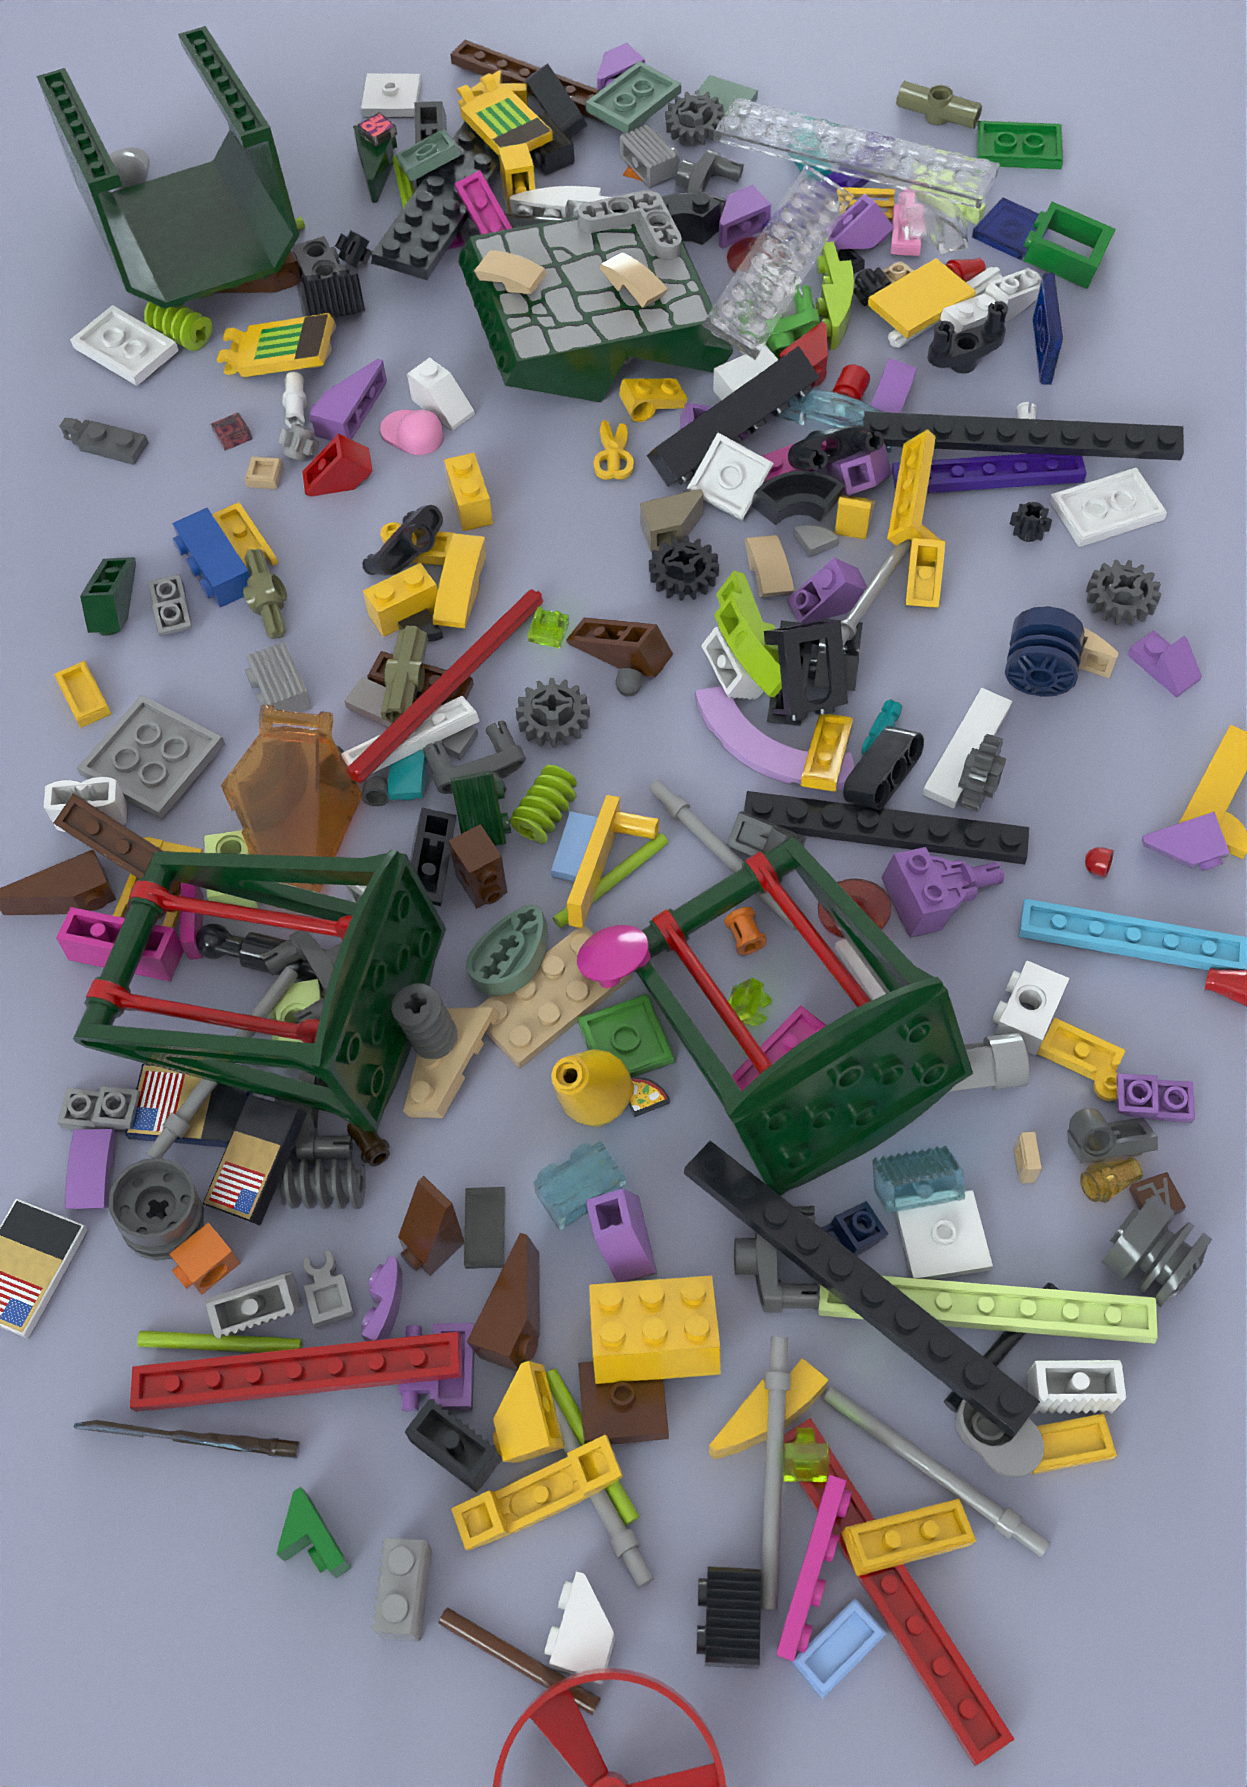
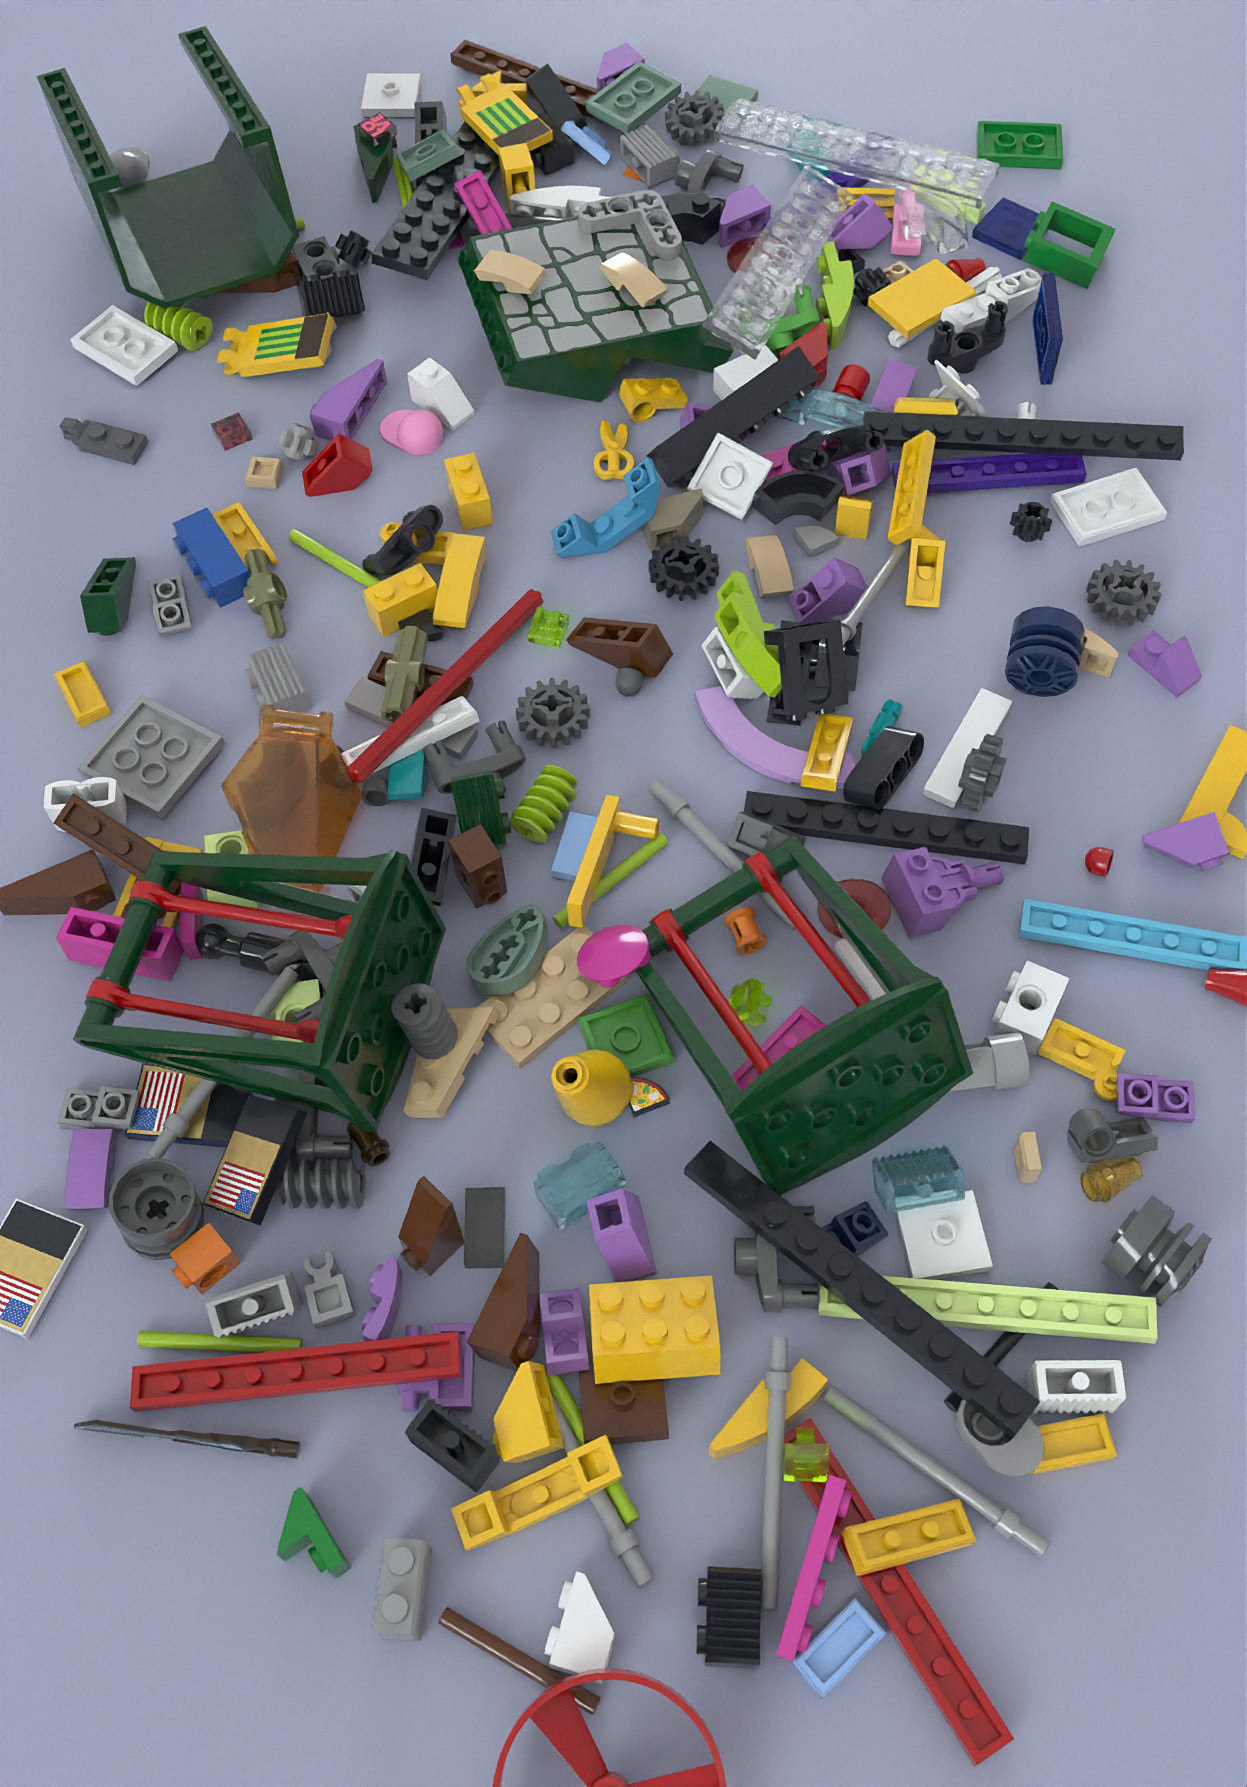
white pin [282,372,307,427] -> none
olive piece [896,81,983,129] -> none
reddish brown tile [1129,1172,1186,1215] -> none
none -> lime bar [288,529,381,588]
none -> medium lavender slope [540,1288,590,1375]
none -> dark azure slope [551,457,660,557]
none -> light blue tile [561,121,612,165]
none -> yellow tile [894,397,958,415]
none -> white hinge [929,360,986,417]

